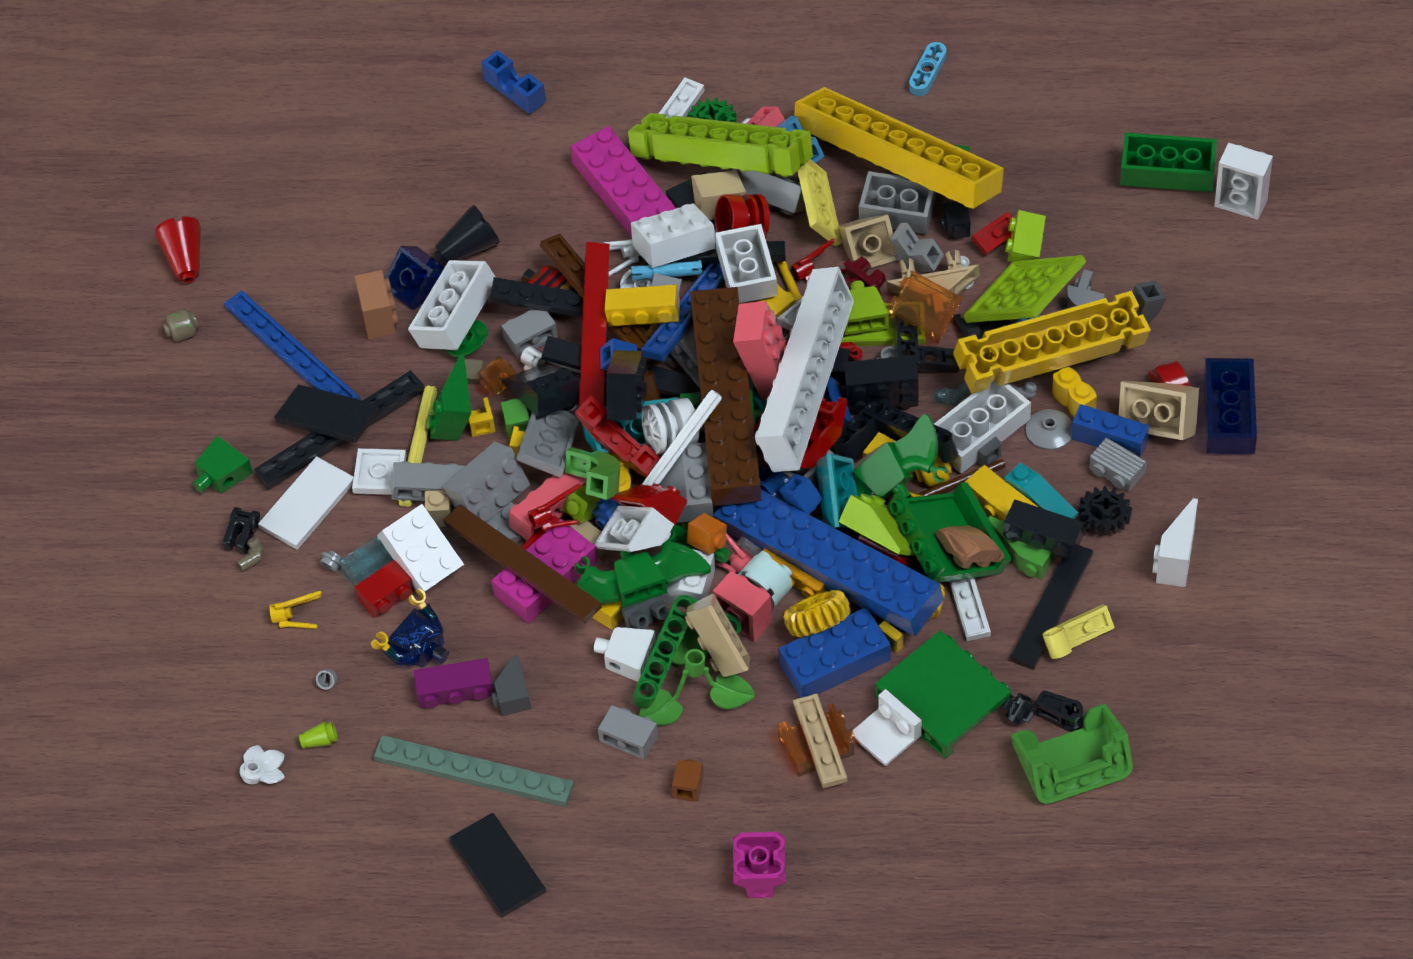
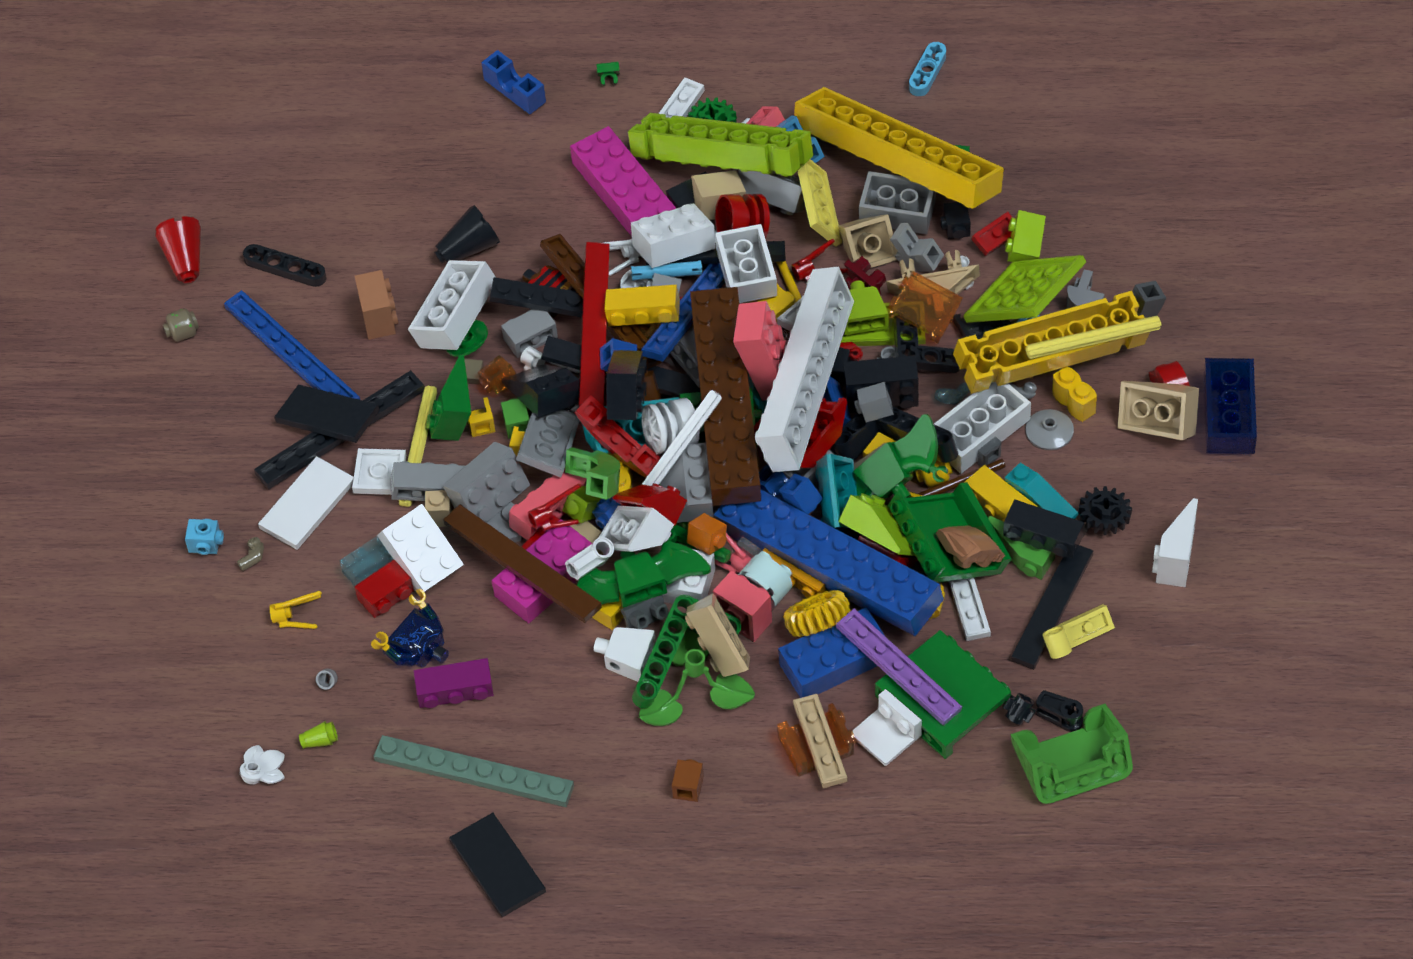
green torso [192,436,253,493] -> none
black piece [223,507,260,554] -> none
light grey plate [320,551,344,572] -> none
clear blue slope [384,246,445,310] -> none
dark grey slope [491,655,531,716] -> none
light grey brick [598,705,658,760] -> none
dark pink piece [733,832,786,898] -> none
yellow tile [879,620,903,653] -> none
blue brick [1071,404,1149,457] -> none
light grey brick [1089,438,1147,492] -> none
green brick [1120,132,1217,192] -> none
white brick [1214,143,1273,220] -> none
none -> medium azure brick [185,519,224,555]
none -> black beam [243,244,327,287]
none -> white piece [565,537,614,580]
none -> green tile [596,62,620,86]
none -> medium lavender tile [836,609,962,726]
none -> light grey brick [855,382,894,422]
none -> light yellow axle [1025,316,1161,359]

